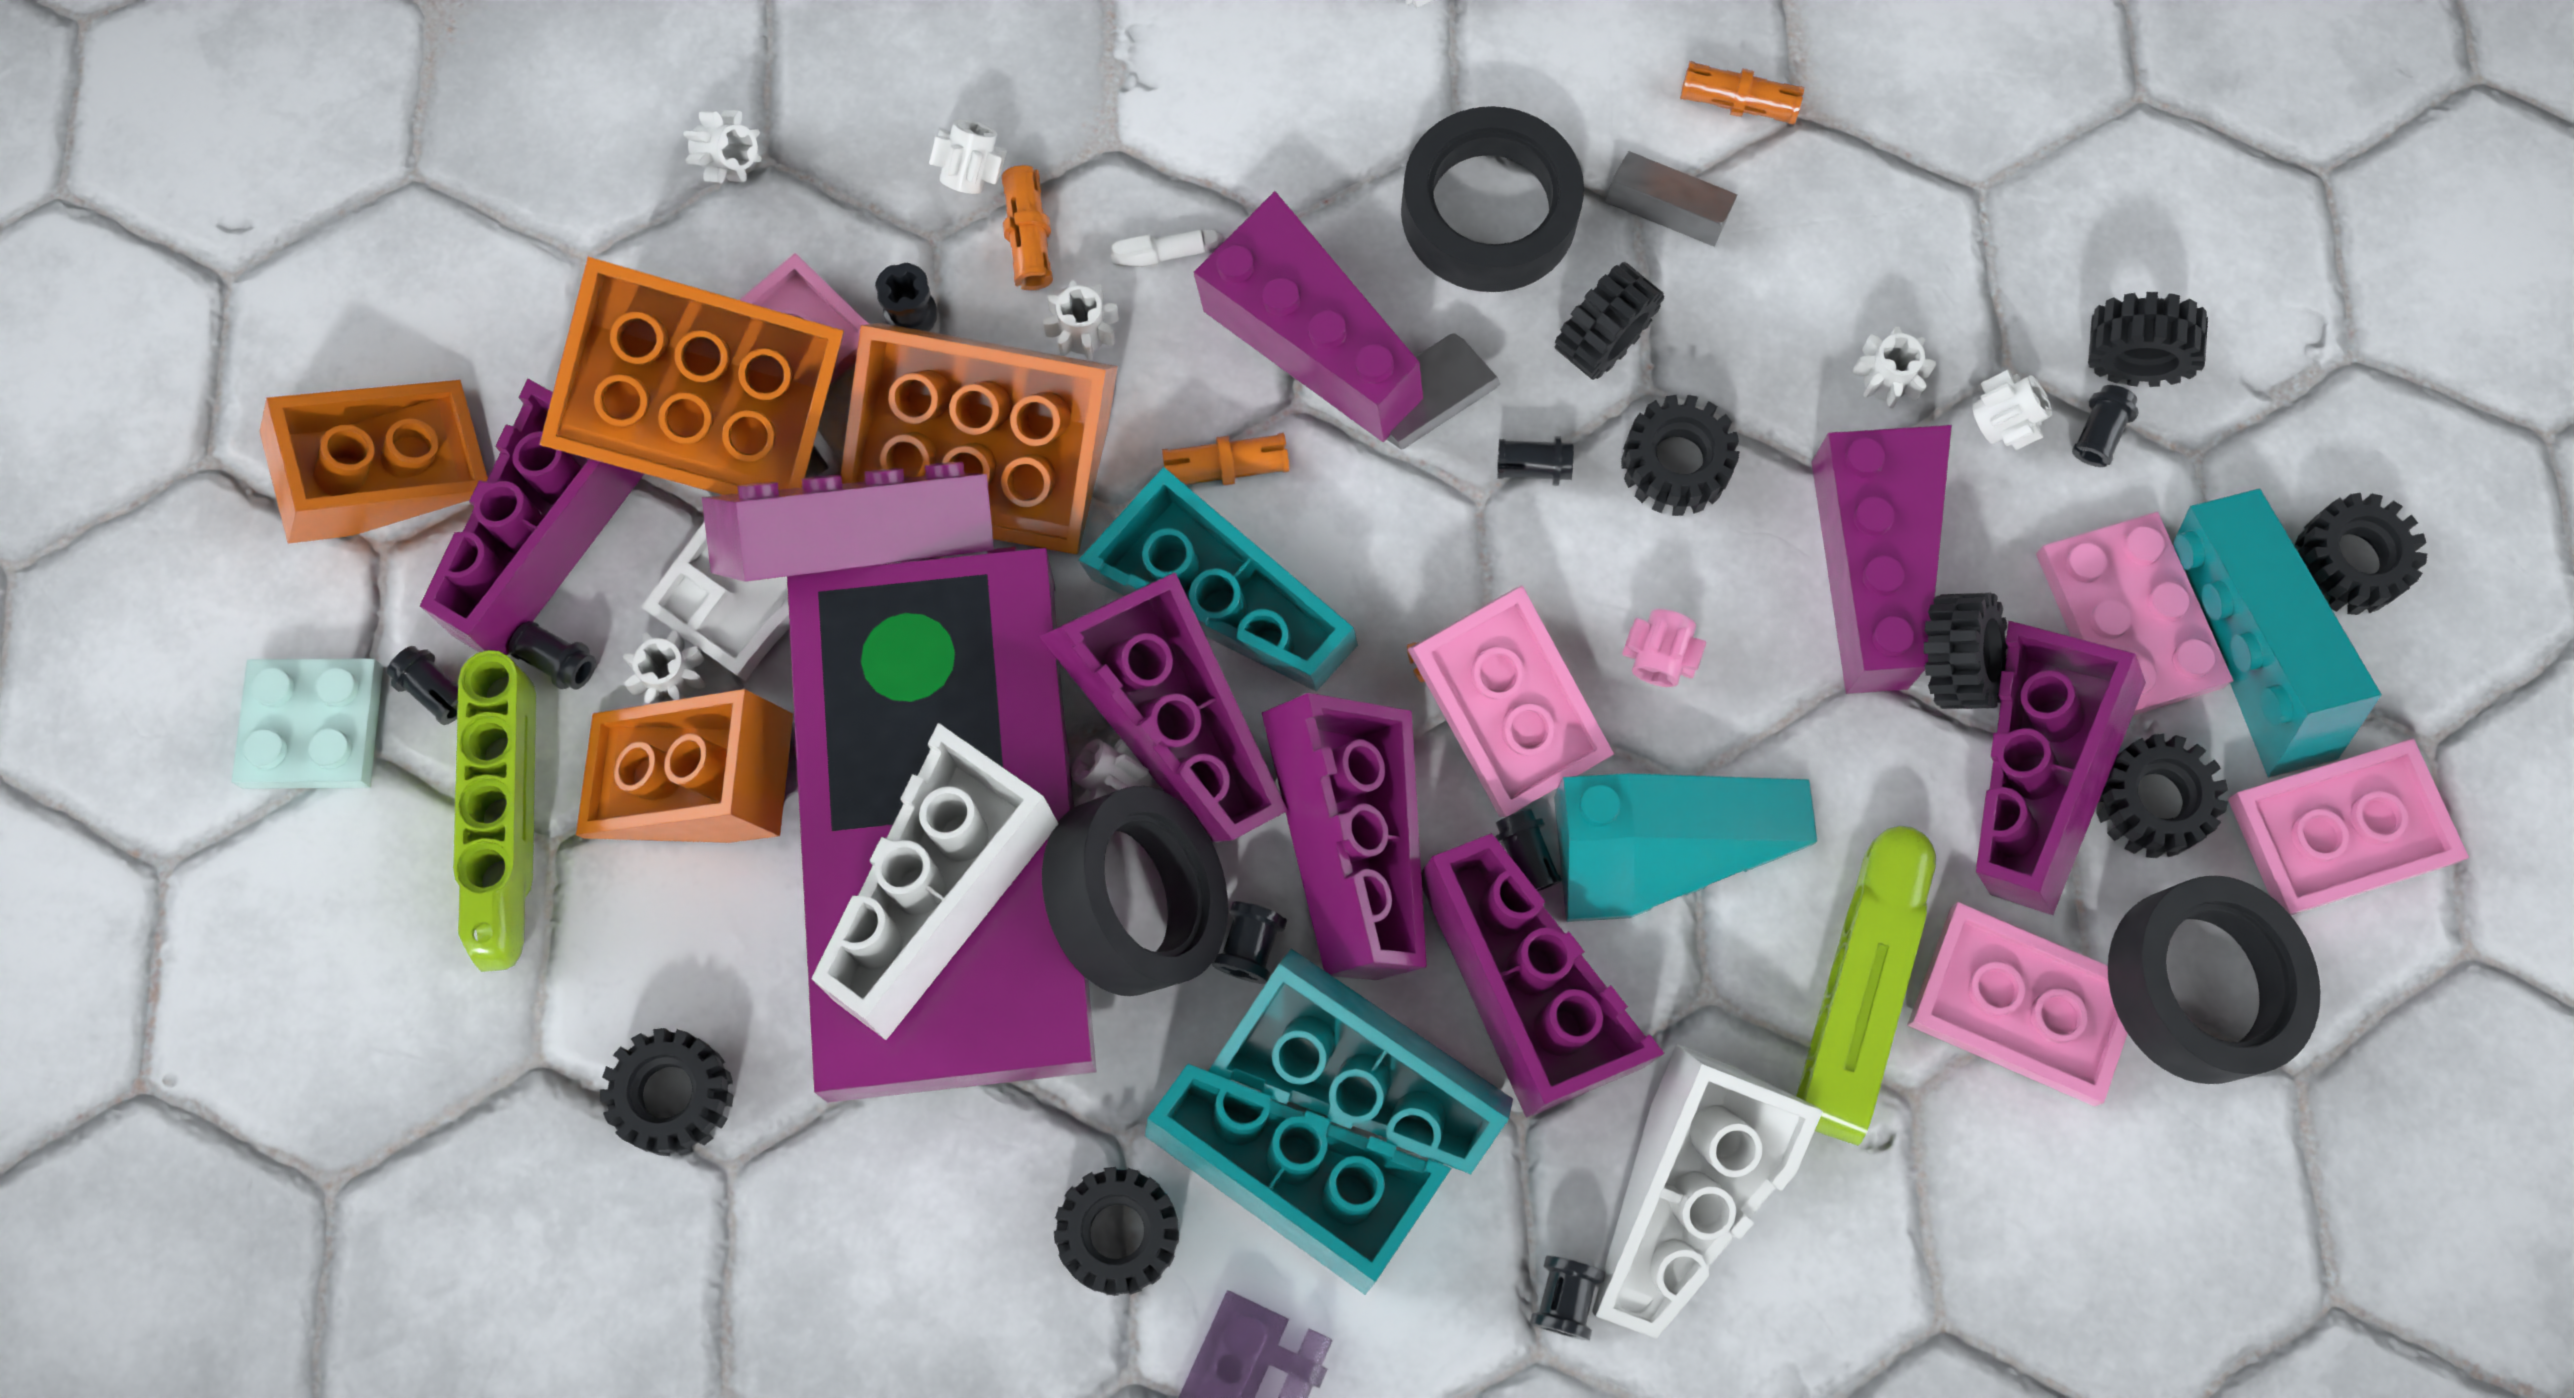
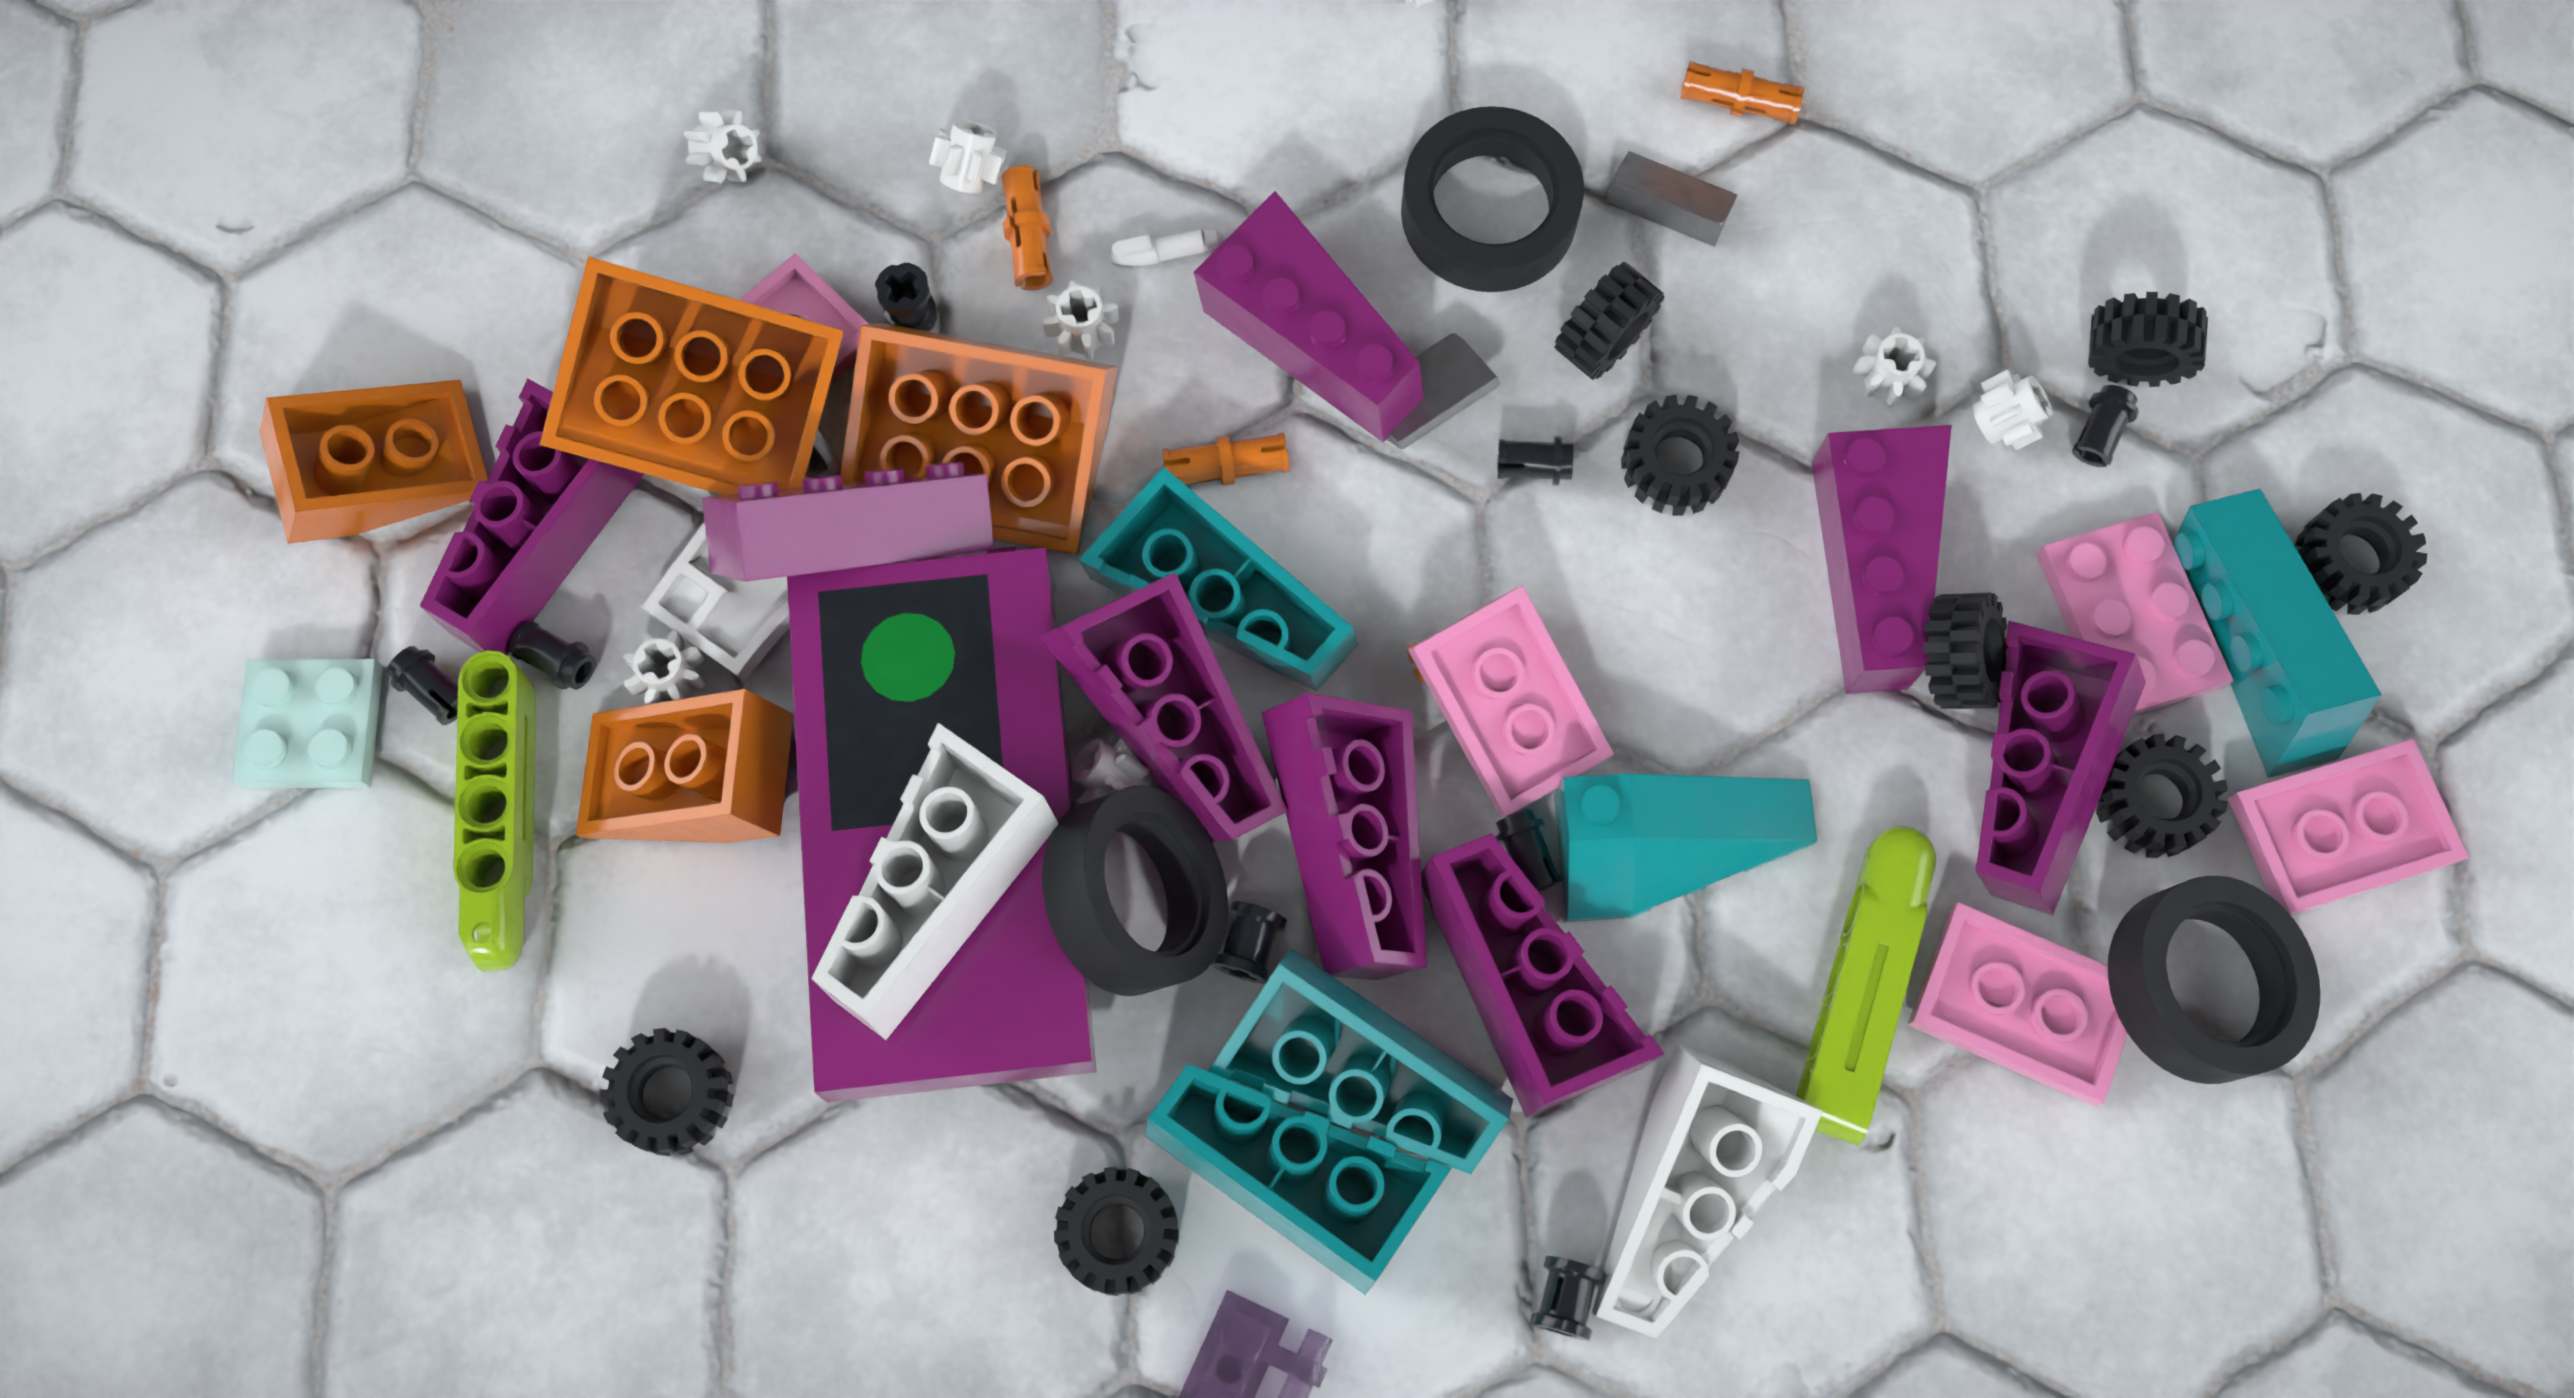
bright pink gear [1622,609,1706,687] -> none

